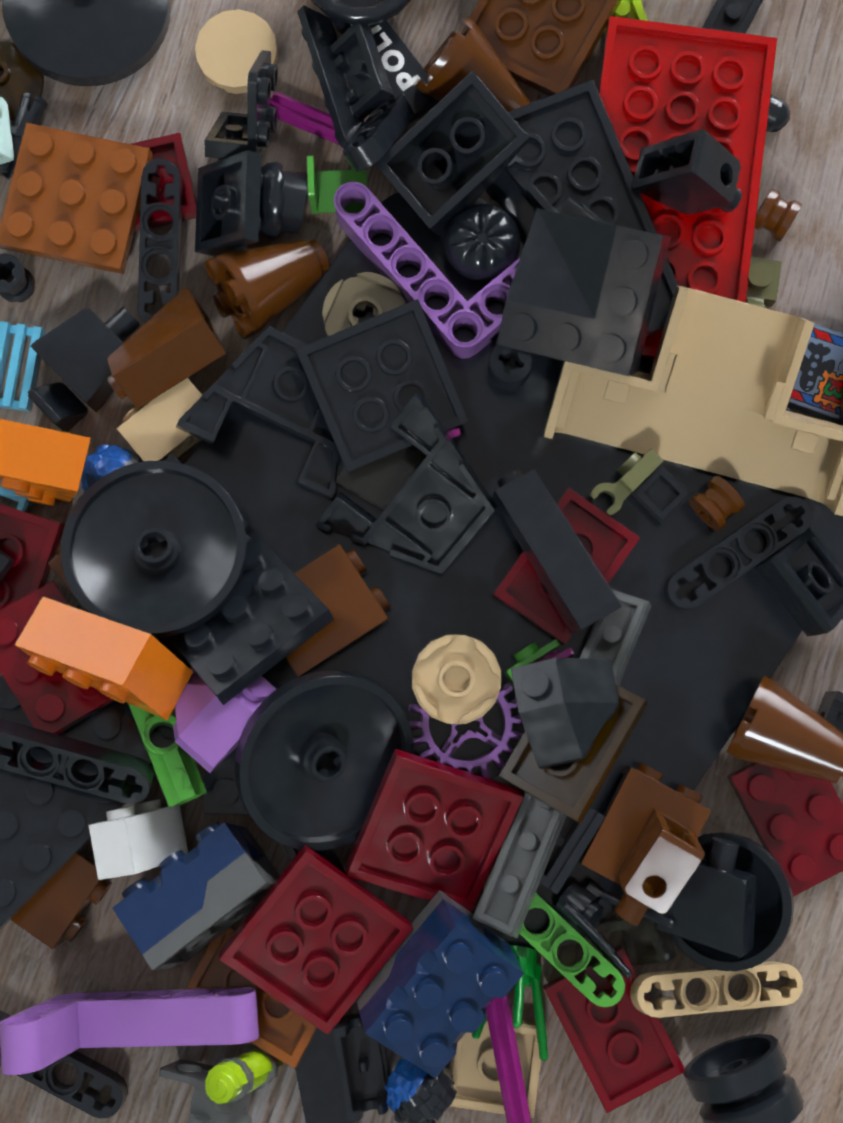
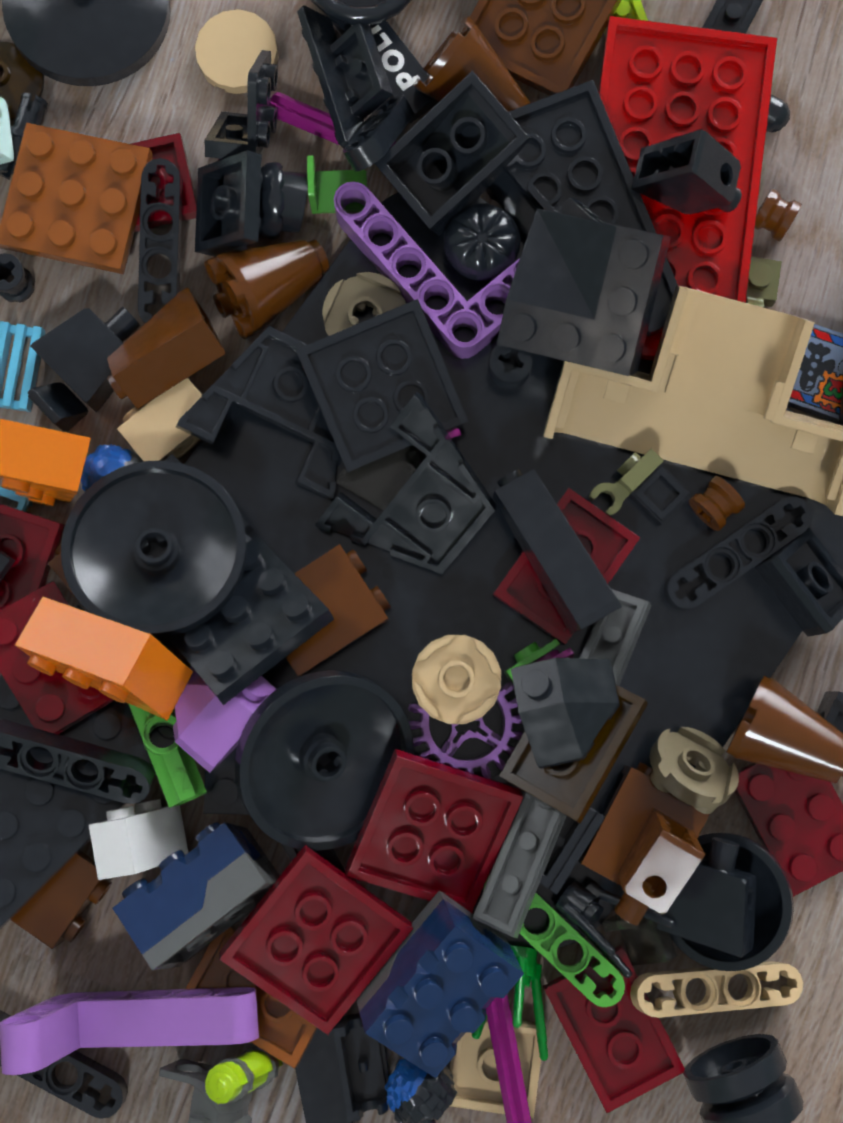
none -> dark tan plate [649,727,739,814]

